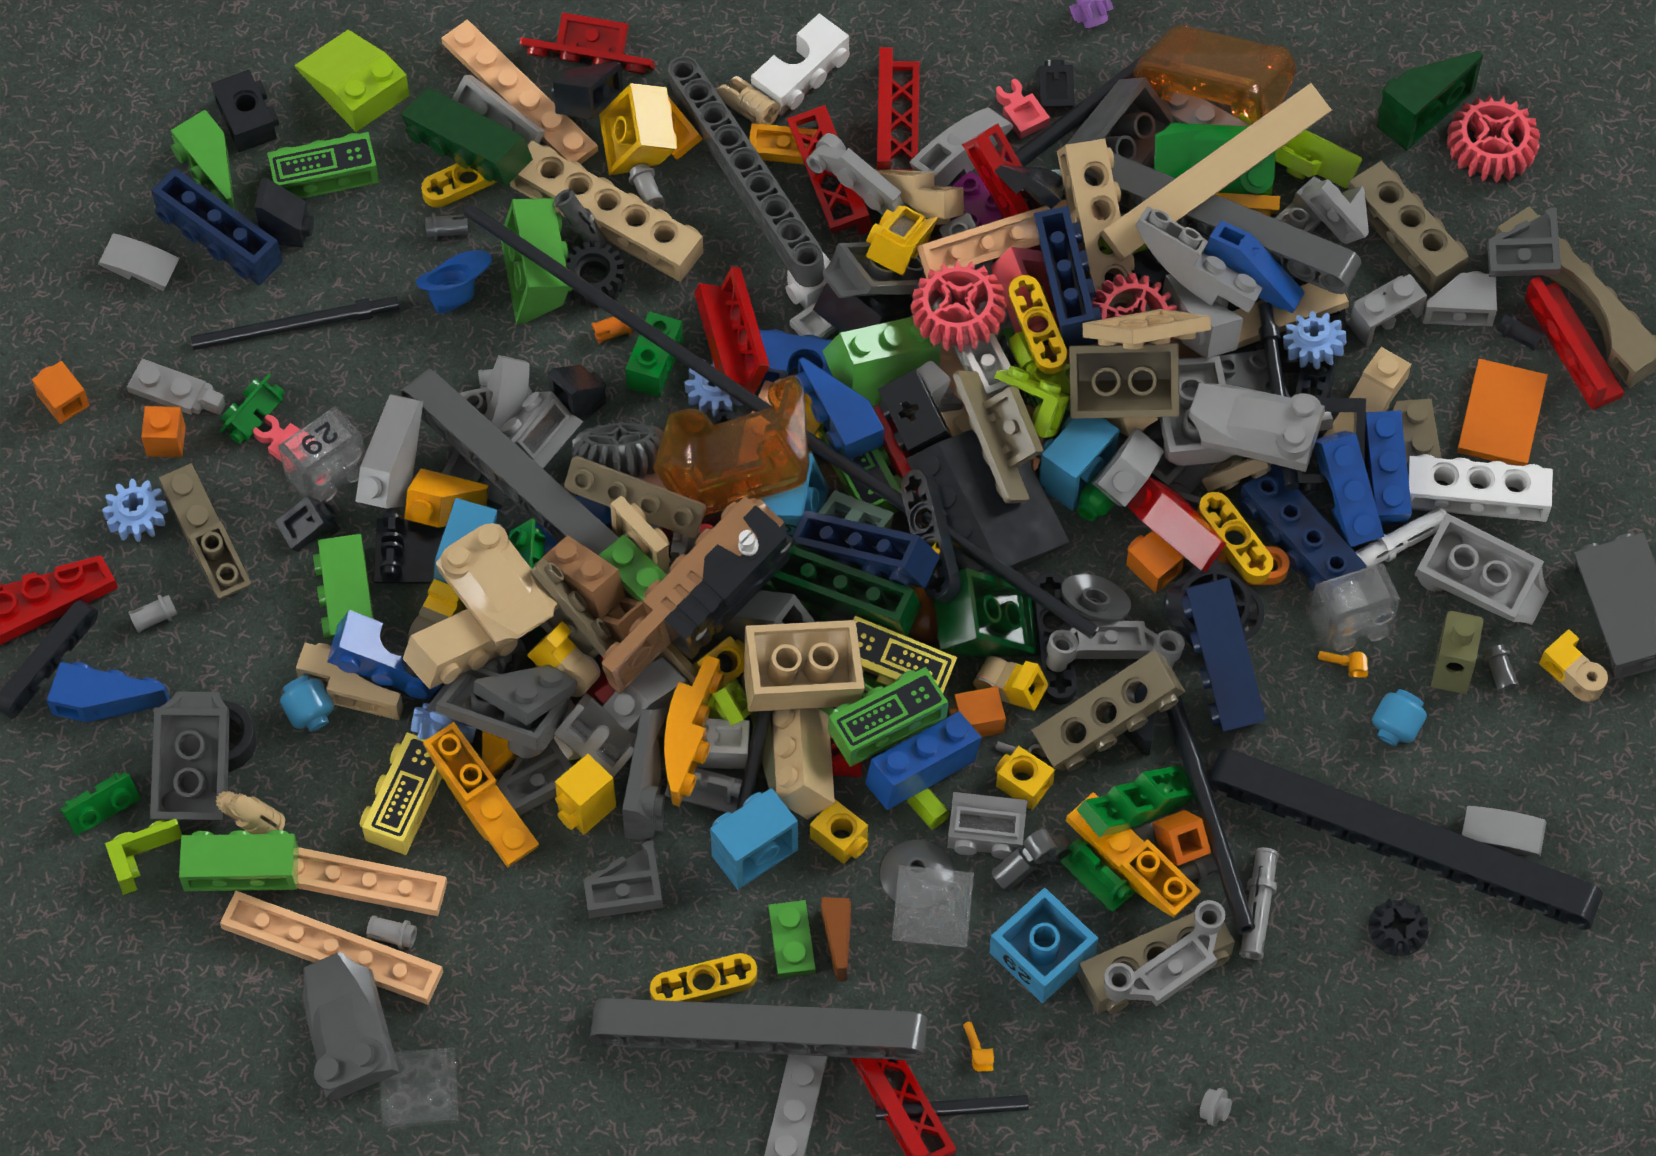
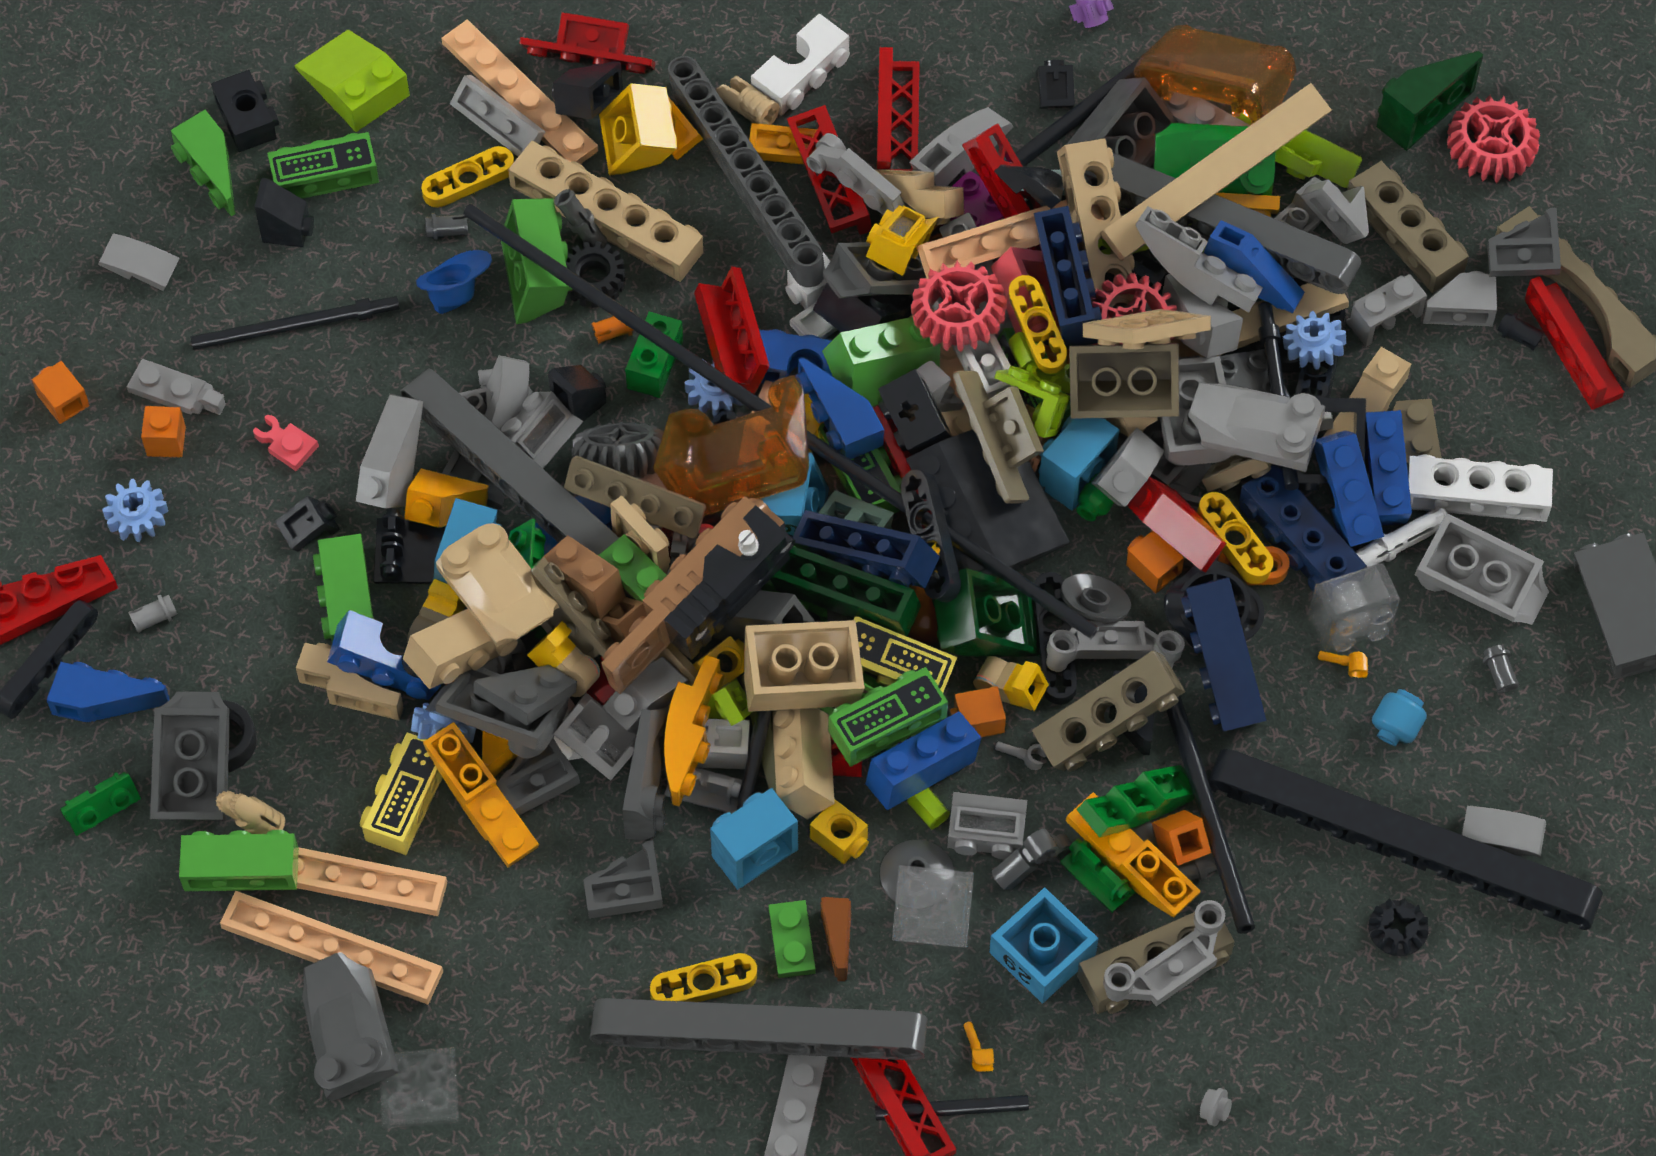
lime bracket [105,819,182,895] -> none
dark blue brick [151,167,283,286] -> none
dark tan slope [159,463,252,600] -> none
green hinge [218,373,285,444] -> none
clear brick [278,406,366,502] -> none
dark azure head [280,675,335,732] -> none
light grey pin [366,915,417,950] -> none
dark green brick [401,87,533,187] -> none
yellow brick [555,753,616,835] -> none
light grey pin [629,164,664,208] -> none
yellow brick [995,746,1055,810] -> none
coral plate [996,79,1050,139] -> none
light grey pin [1239,847,1279,960] -> none
olive torso [1431,611,1484,695] -> none
orange tile [1457,359,1548,466] -> none
leg [1539,629,1608,702] -> none

